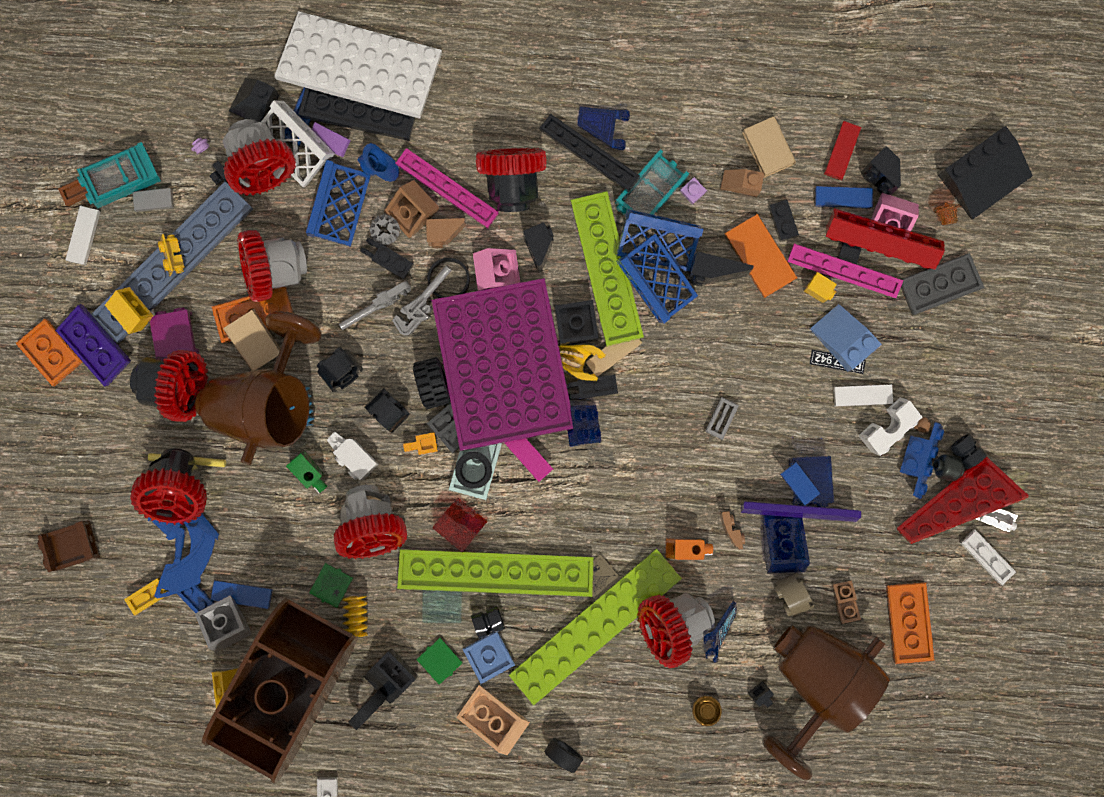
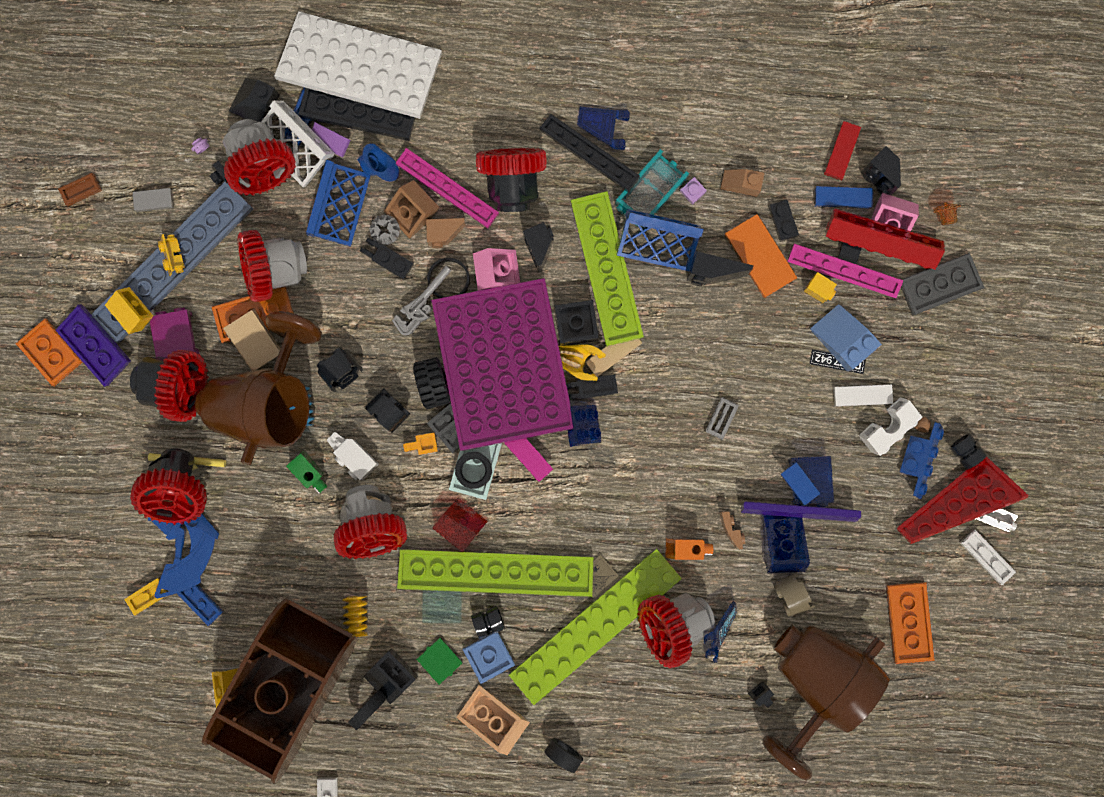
reddish brown panel [37,520,100,572] -> none
white tile [66,206,100,266] -> none
teal door [77,142,161,208] -> none
light grey slope [195,595,252,653] -> none
blue tile [211,580,273,609] -> none
green piece [309,563,354,608] -> none
light grey piece [339,281,411,330] -> none
blue fence [616,234,698,324] -> none
pearl gold hair [692,696,722,726] -> none
tan piece [742,116,796,178] -> none
medium nougat slope [832,580,861,625] -> none
pearl dark grey head [933,454,965,481] -> none
black slope [938,126,1033,220] -> none

